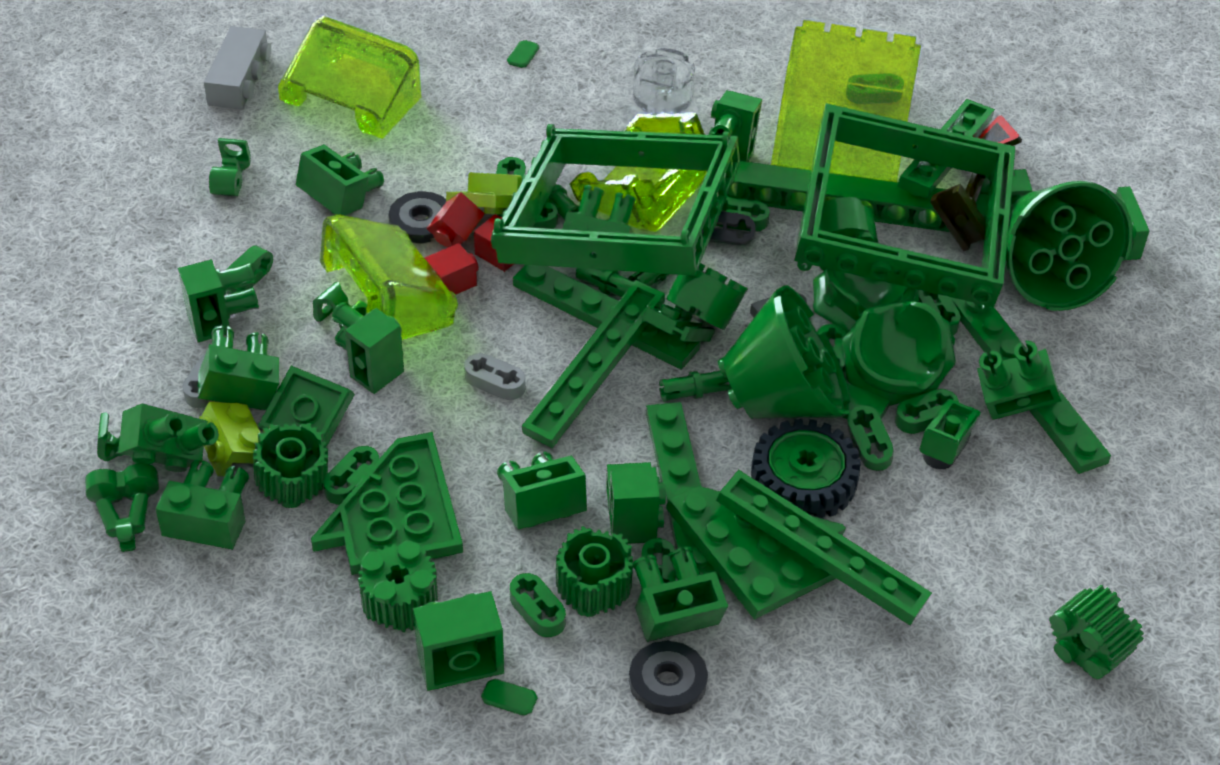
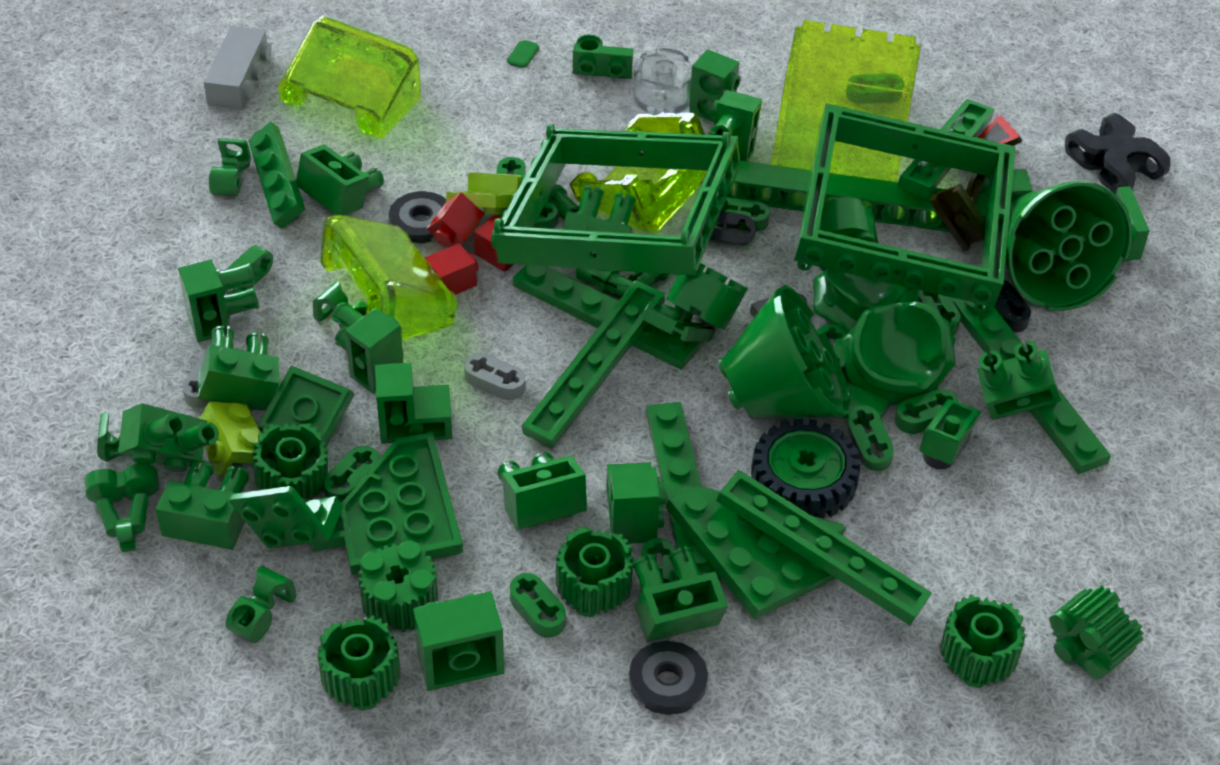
green piece [481,678,538,716] -> none
green pin [659,370,732,402] -> none
none -> green leg [225,566,297,643]
none -> green bracket [229,486,343,548]
none -> green plate [248,121,306,228]
none -> green brick [317,615,400,711]
none -> green brick [375,363,453,444]
none -> green plate [572,34,634,79]
none -> green brick [689,49,741,123]
none -> green brick [940,594,1026,688]
none -> black beam [994,280,1031,333]
none -> black piece [1065,113,1171,194]

